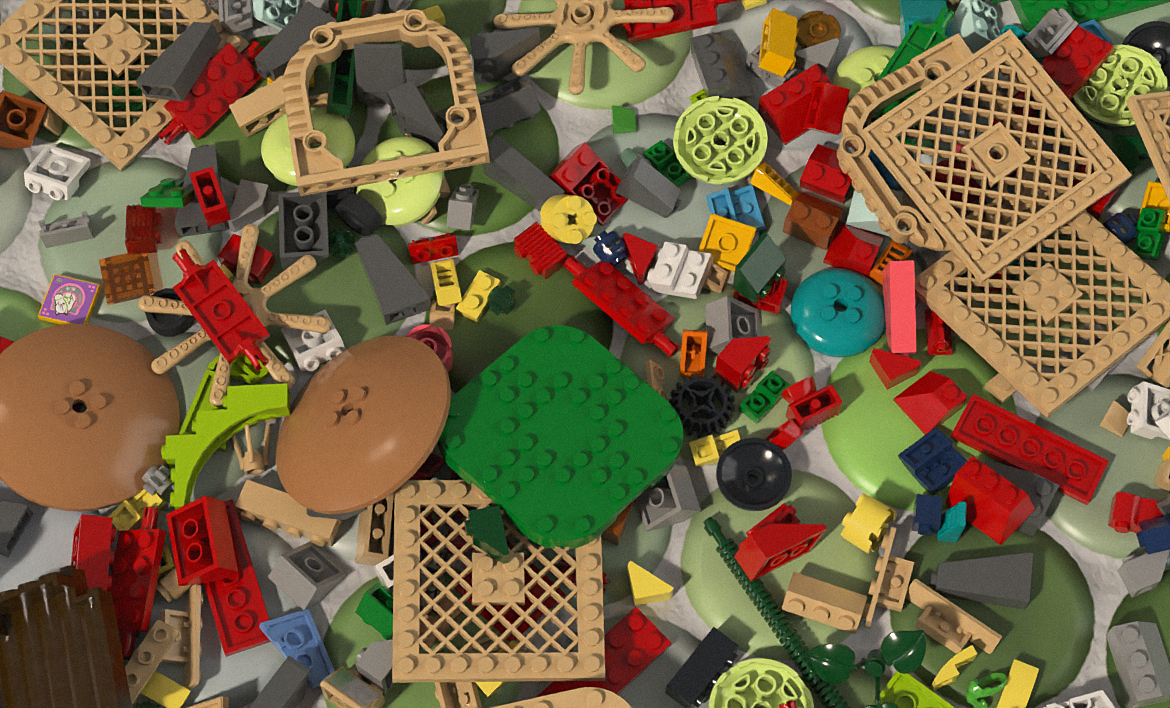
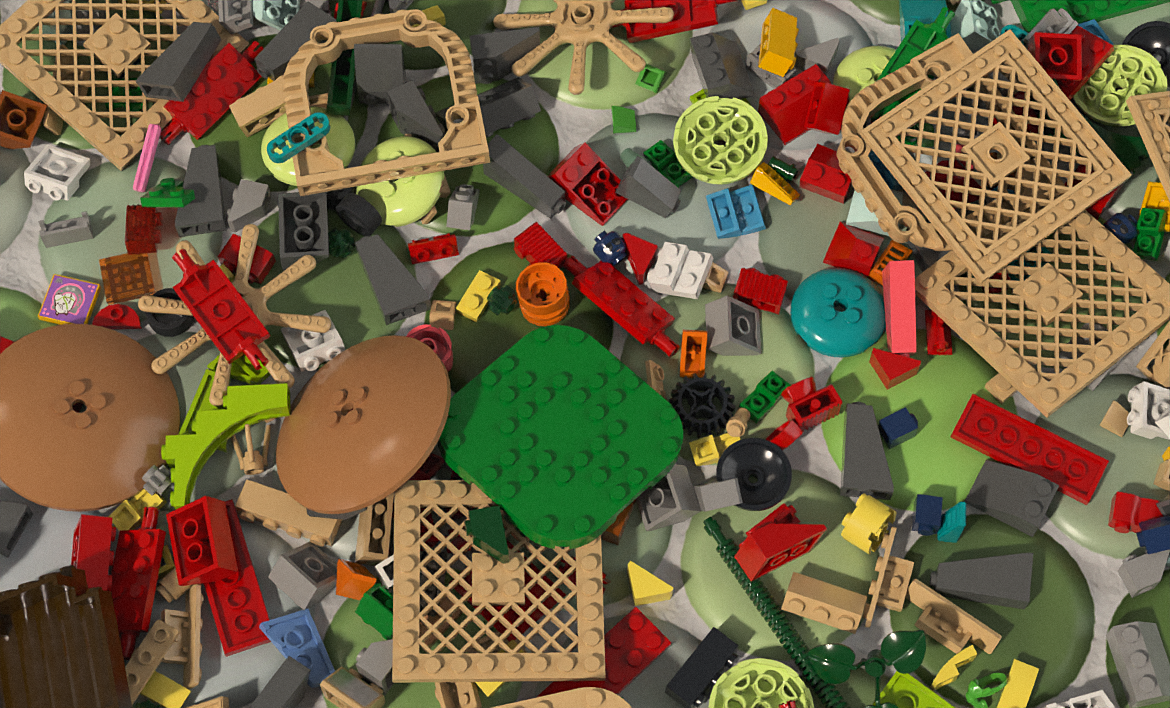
red brick [189,167,231,227] -> none
light yellow slope [430,259,462,306] -> none
light yellow brick [540,194,597,244] -> none
yellow tile [698,213,757,272] -> none
red slope [715,336,771,393] -> none
dark green slope [732,232,786,304] -> none
dark orange slope [783,192,845,250] -> none
pearl gold tile [796,11,841,49] -> none
red slope [893,371,967,435] -> none
dark blue slope [898,427,967,496] -> none
red slope [945,456,1035,546] -> none
none -> red plate [92,304,142,329]
none -> bright pink axle [133,124,161,193]
none -> teal beam [267,112,330,163]
none -> orange slope [336,559,377,600]
none -> orange wheel [516,262,570,326]
none -> bright green slope [635,63,667,93]
none -> light grey slope [693,478,743,512]
none -> tan animal [726,408,751,437]
none -> dark green pin [768,156,799,181]
none -> dark grey slope [840,402,894,500]
none -> dark blue brick [878,407,918,449]
none -> red slope [1028,32,1082,81]

